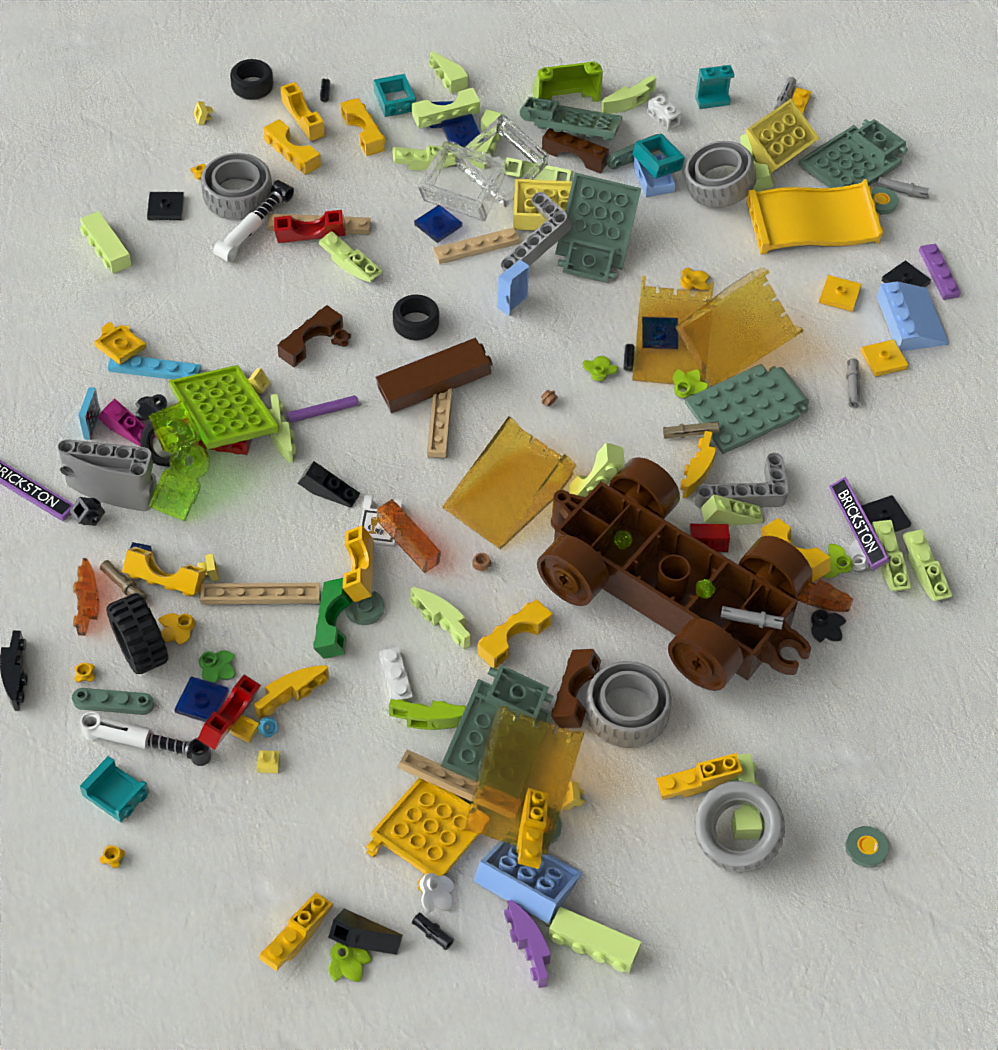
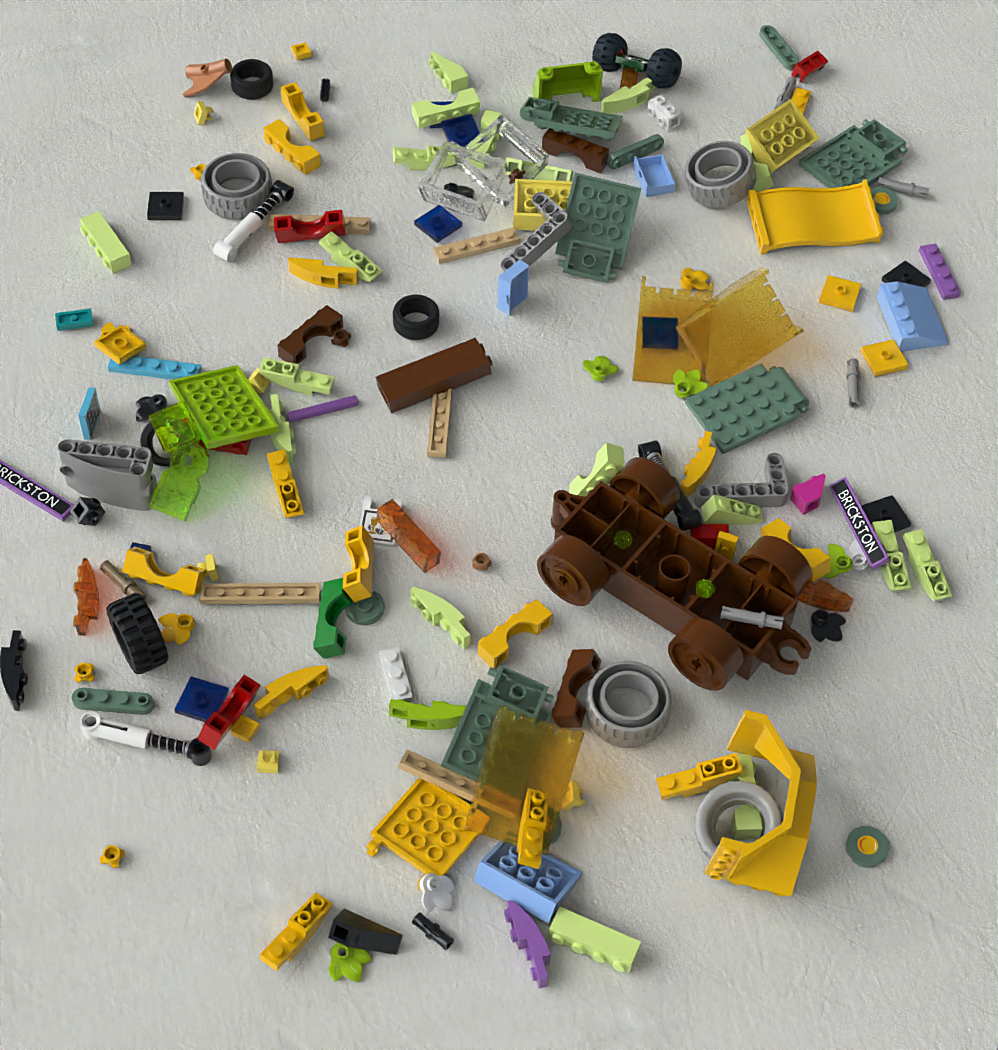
teal panel [80,756,149,823] -> none
dark pink slope [97,398,156,447] -> none
bright green plate [199,650,235,685] -> none
medium azure plate [258,717,278,738] -> none
black slope [297,461,360,508] -> none
yellow arch [340,98,386,156] -> none
teal window [374,73,416,117] -> none
clear yellow windscreen [442,416,576,550] -> none
medium nougat plate [541,390,558,407] -> none
black piece [623,344,635,371] -> none
teal window [632,133,685,179] -> none
dark tan pin [663,421,720,439] -> none
teal panel [695,65,735,109] -> none
none -> teal plate [55,308,93,331]
none -> nougat pin [183,58,232,97]
none -> yellowish green slope [259,357,335,396]
none -> yellow slope [267,449,304,519]
none -> yellow slope [288,257,358,289]
none -> yellow plate [291,42,312,61]
none -> black plate [444,183,474,202]
none -> reddish brown plate [508,168,526,185]
none -> black plate [592,33,682,89]
none -> tile [620,67,639,89]
none -> black piece [638,440,702,531]
none -> yellow panel [704,710,817,897]
none -> yellow plate [715,531,738,561]
none -> sand green plate [759,25,799,70]
none -> dark pink slope [790,473,826,515]
none -> red hinge [791,51,828,82]

